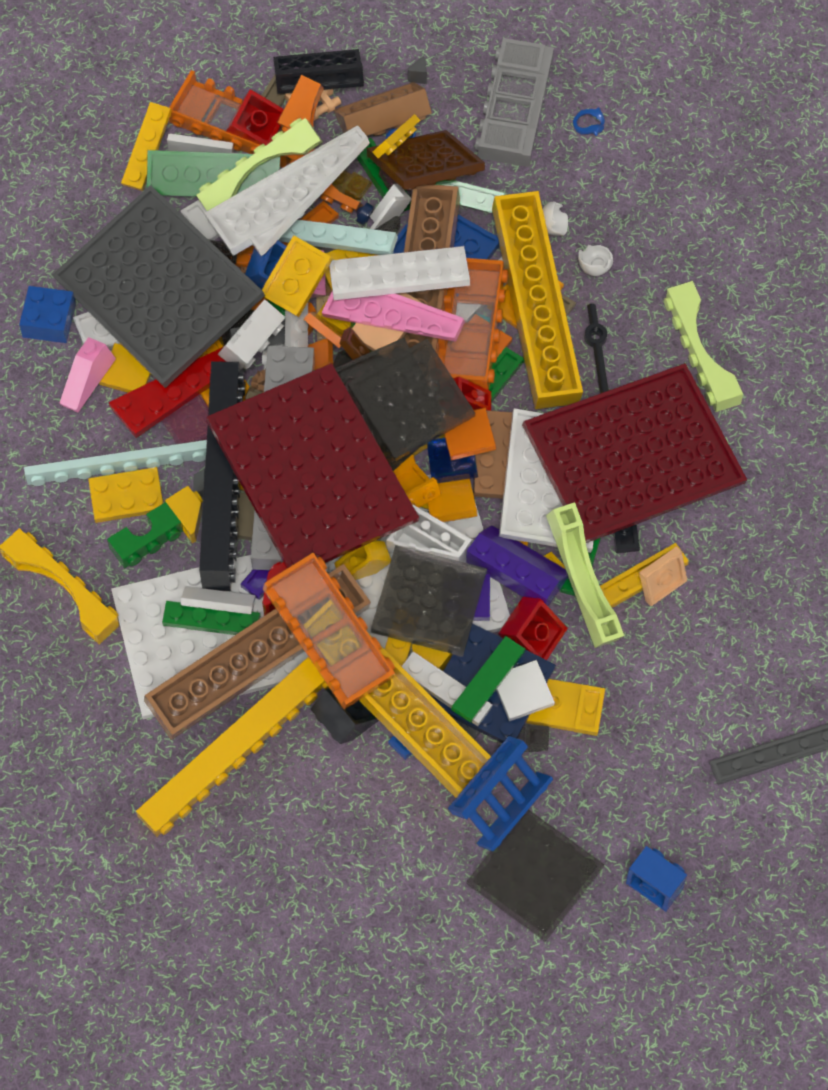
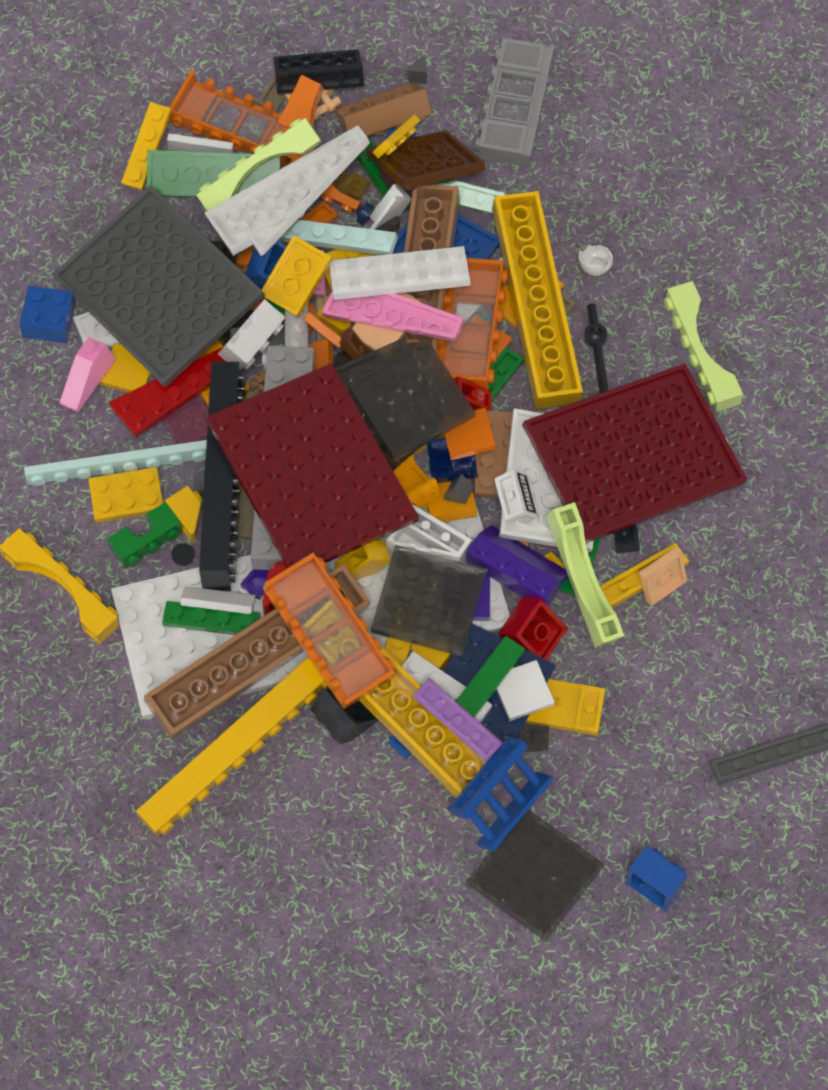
white tile [180,200,219,242] -> none
red slope [226,89,284,146] -> none
white hair [543,202,568,236] -> none
blue piece [573,107,605,136] -> none
none -> black piece [171,543,195,566]
none -> medium lavender tile [413,678,503,762]
none -> dark grey slope [443,474,474,504]
none -> white panel [494,469,539,523]

